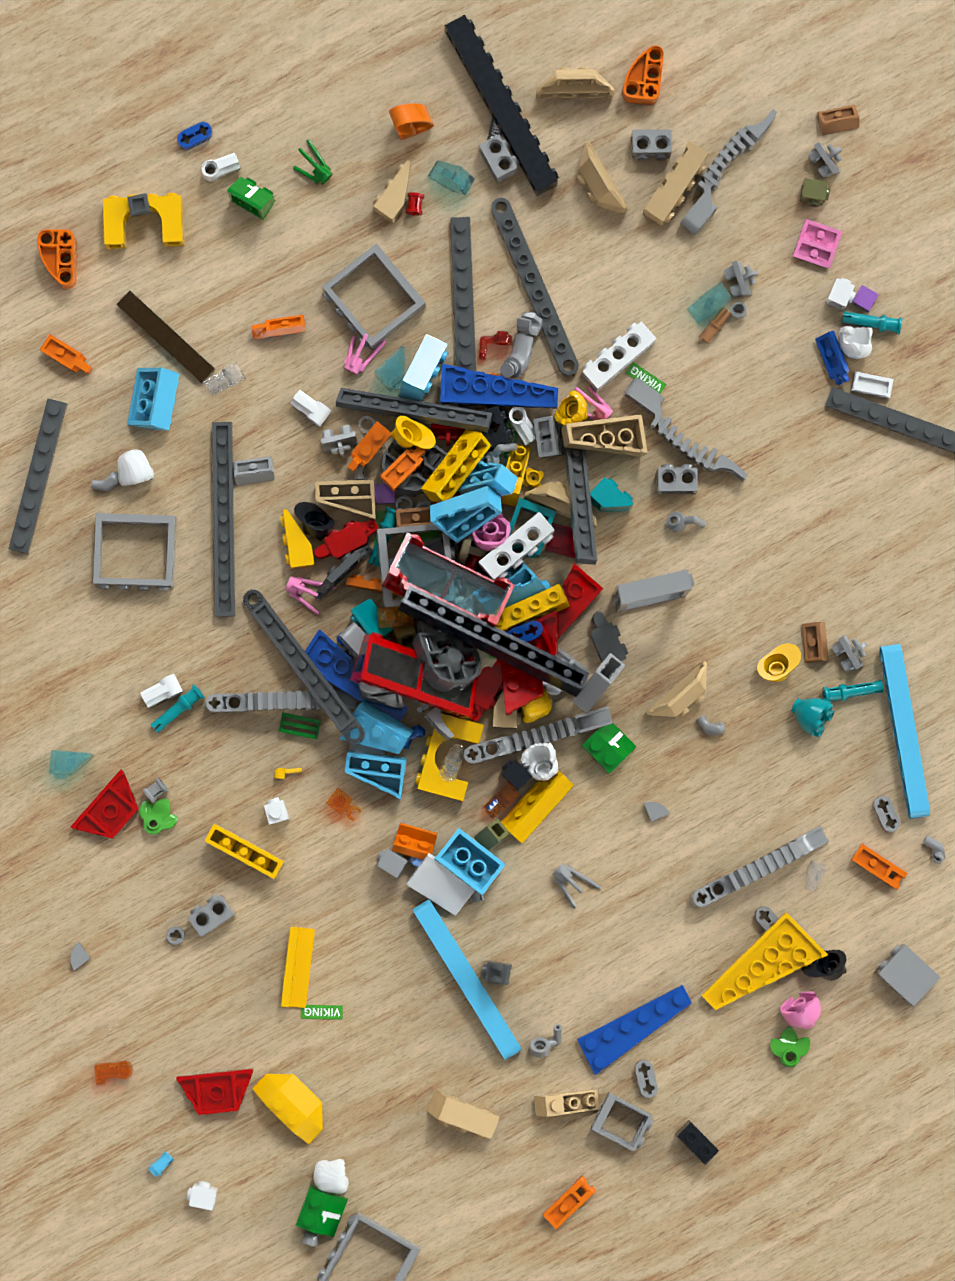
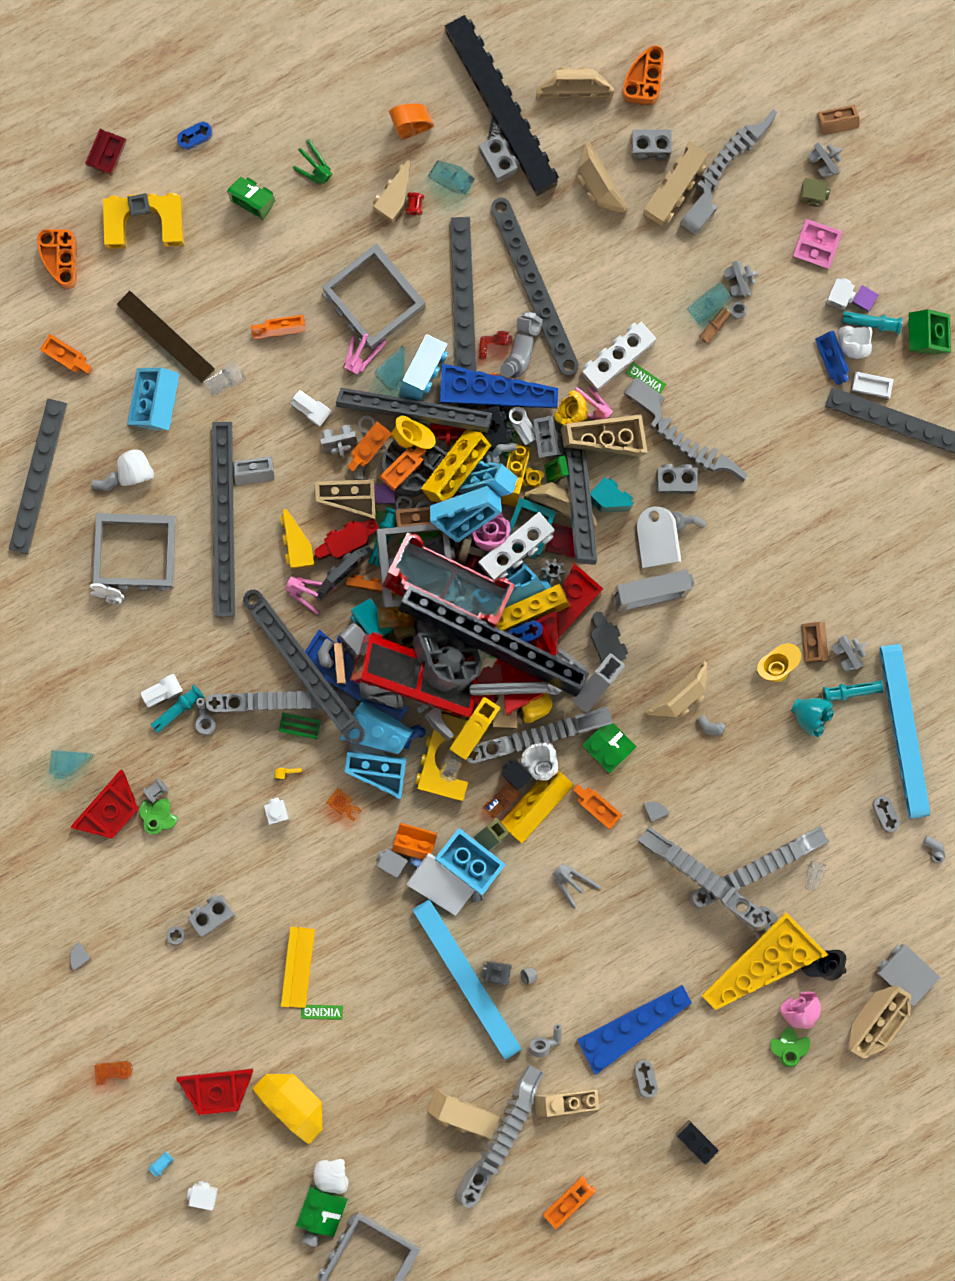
white piece [201,153,241,182] -> none
yellow brick [205,824,285,879] -> none
black piece [294,502,335,541] -> none
light grey window [591,1092,653,1151] -> none
orange plate [851,843,908,890] -> none
none -> dark red plate [85,128,127,176]
none -> white plate [90,583,125,604]
none -> light grey plate [195,698,216,736]
none -> light grey arm [317,639,334,669]
none -> light nougat tile [334,643,346,685]
none -> yellow slope [449,697,500,760]
none -> light grey piece [455,1065,544,1208]
none -> light grey axle [470,682,548,695]
none -> light grey hinge [521,968,537,985]
none -> light grey gear [541,558,566,583]
none -> green plate [544,456,569,483]
none -> orange hinge [572,784,622,830]
none -> white tile [637,507,681,568]
none -> light grey piece [638,827,767,931]
none -> tan wedge [849,985,912,1059]
none -> green slope [908,309,951,354]

